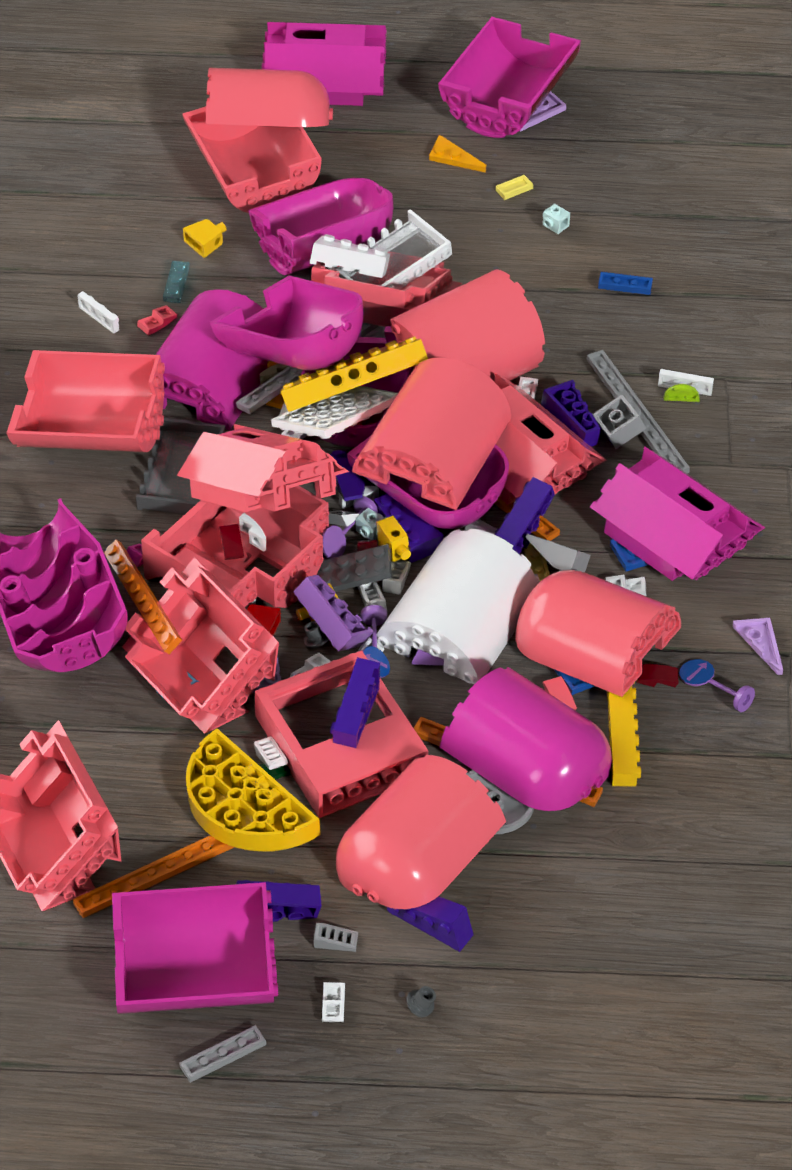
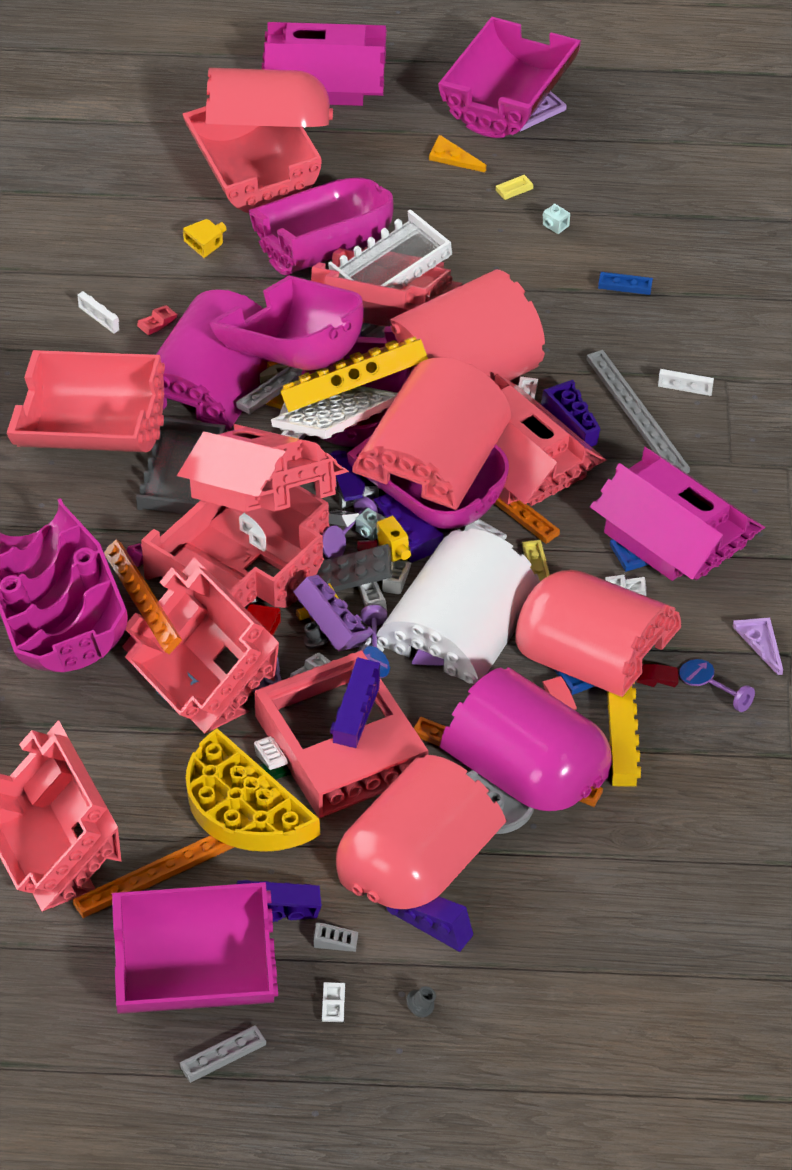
clear light blue plate [163,261,190,303] -> none
dark red slope [219,524,244,560] -> none
white wedge [310,234,390,278] -> none
dark purple wedge [494,477,555,555] -> none
light grey slope [526,534,591,572] -> none
light grey brick [593,394,646,449] -> none
lime tile [663,384,700,402] -> none

